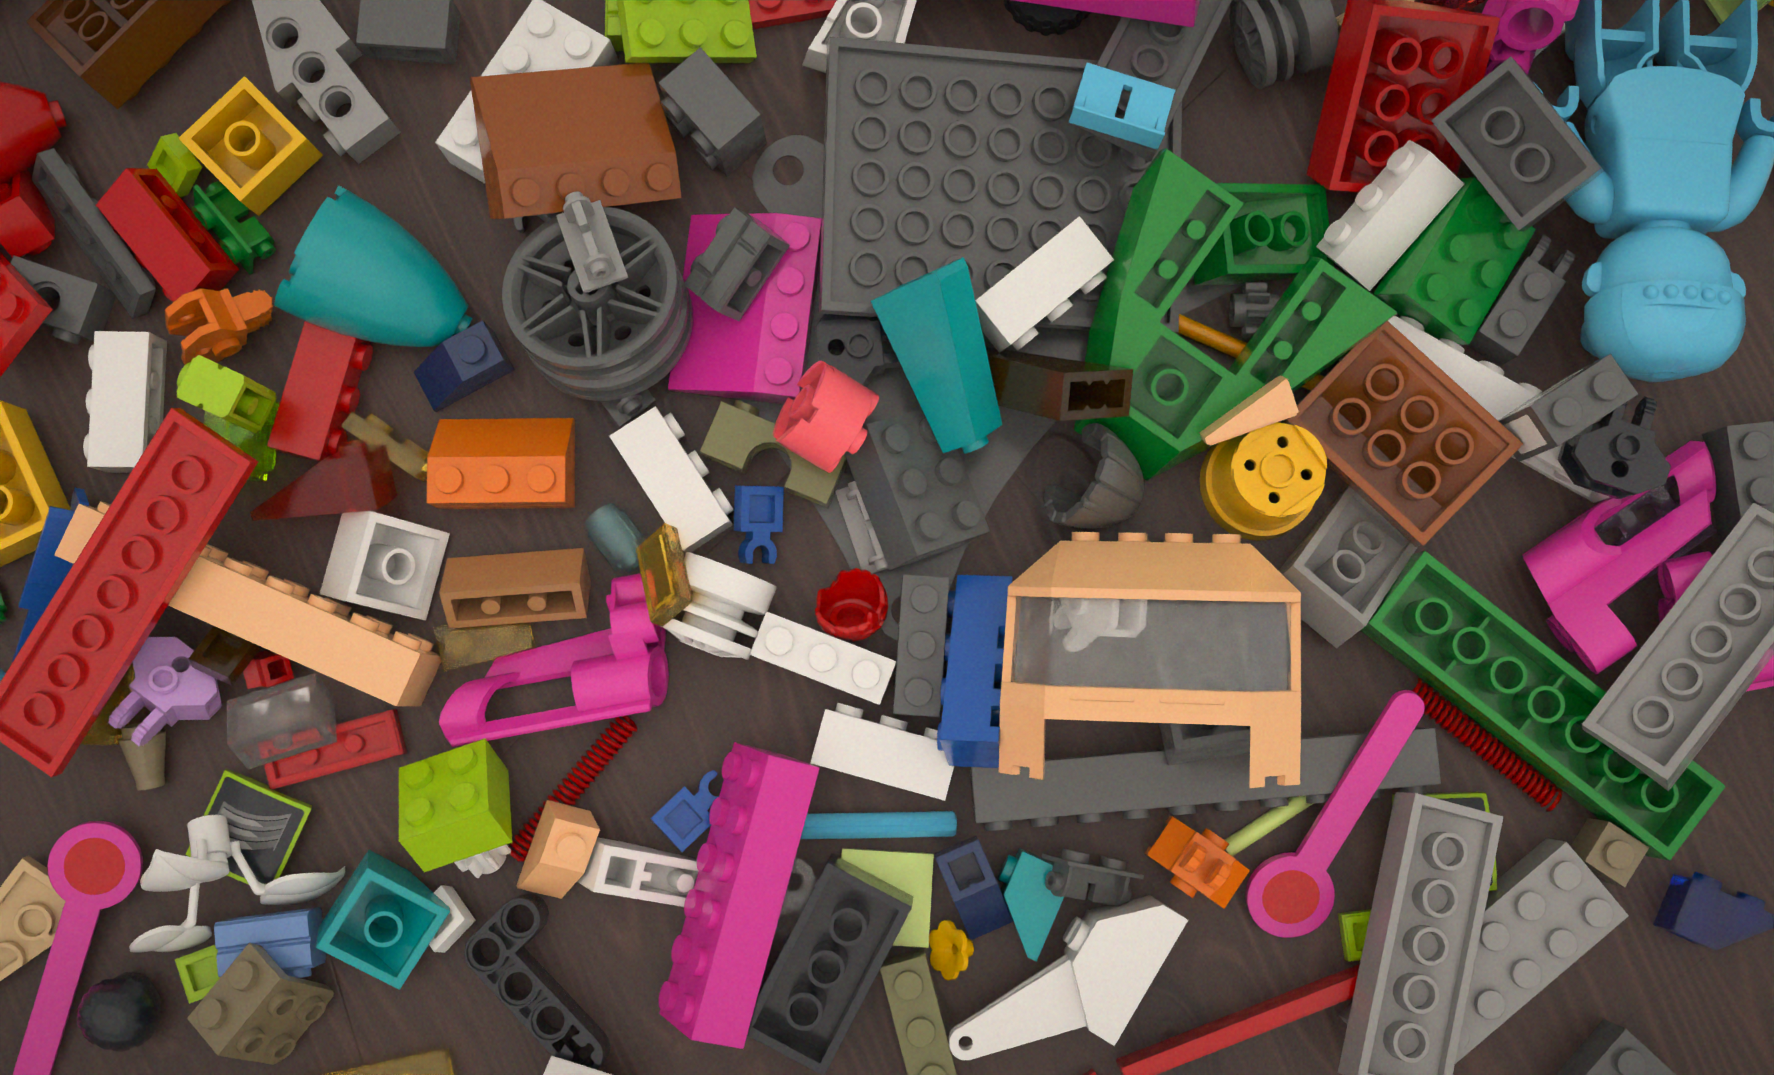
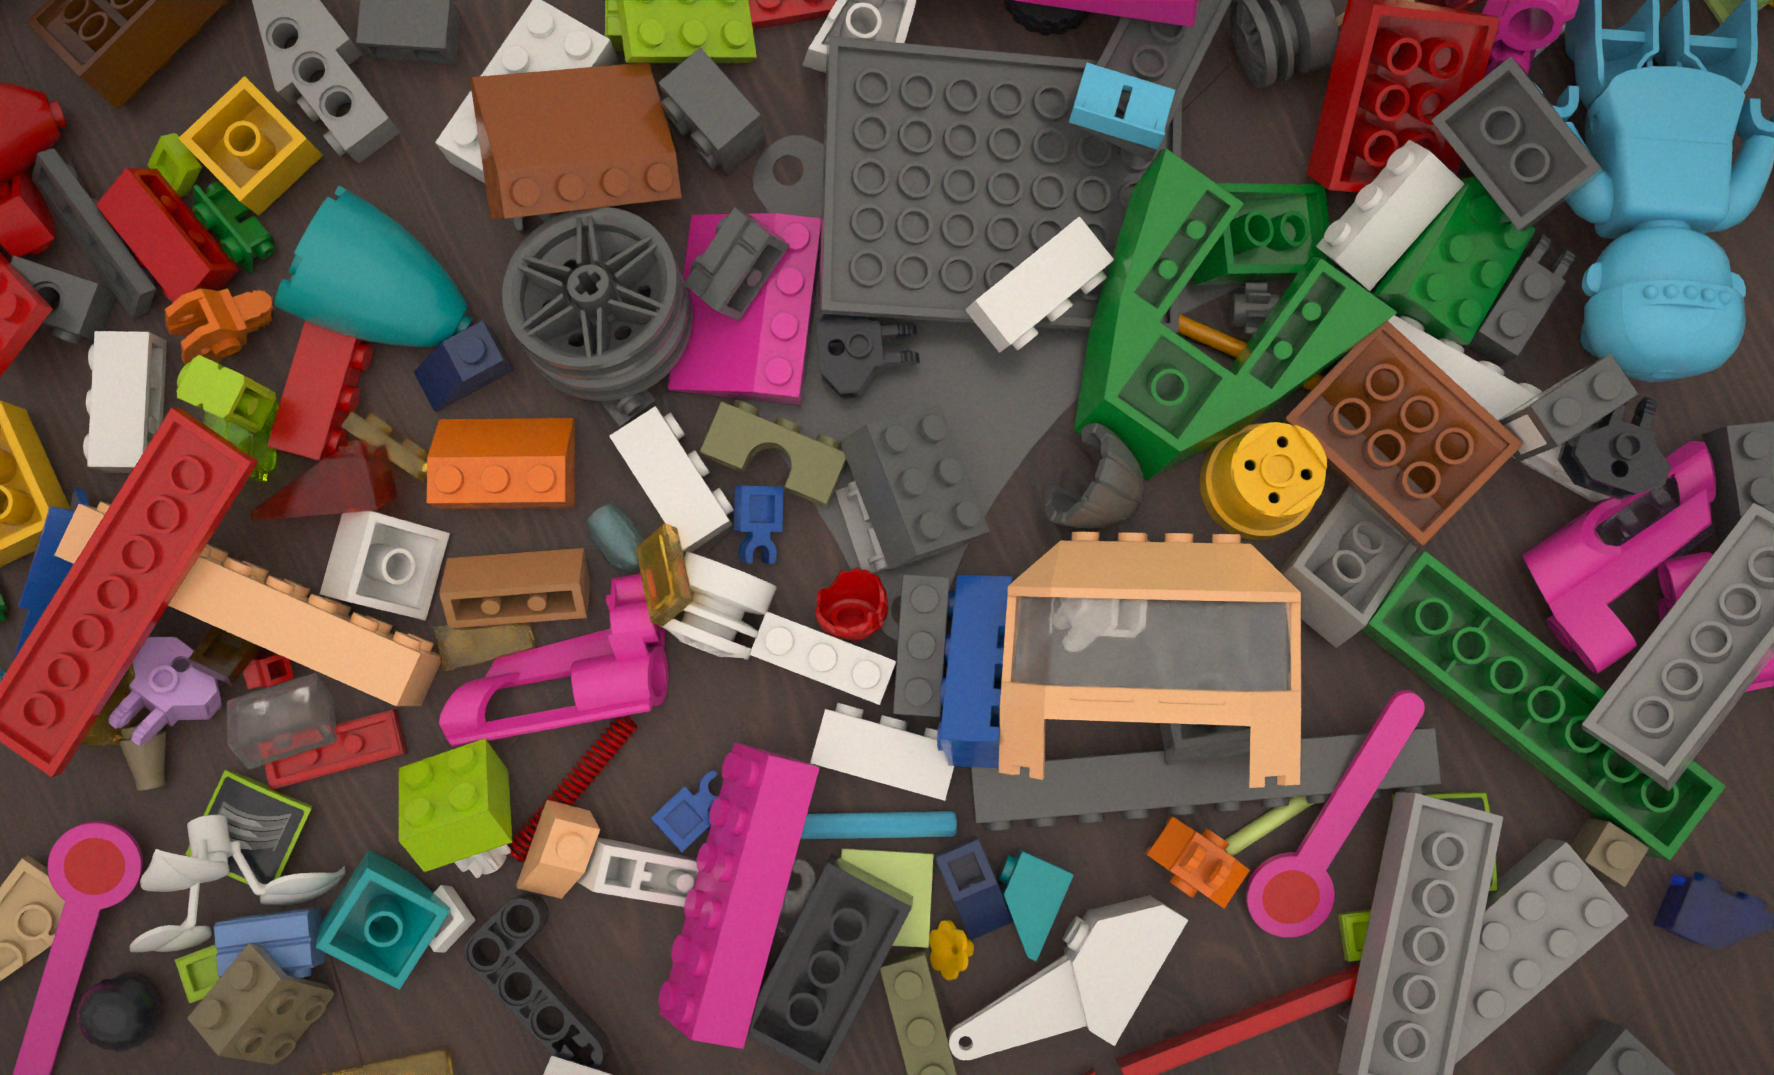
light grey hinge [556,192,628,293] -> none
coral brick [773,361,879,473] -> none
teal slope [871,257,1003,454] -> none
dark brown slope [986,347,1133,421] -> none
dark grey hinge [1041,848,1144,907] -> none
light nougat slope [1199,376,1299,446] -> none
red piece [1412,678,1562,812] -> none

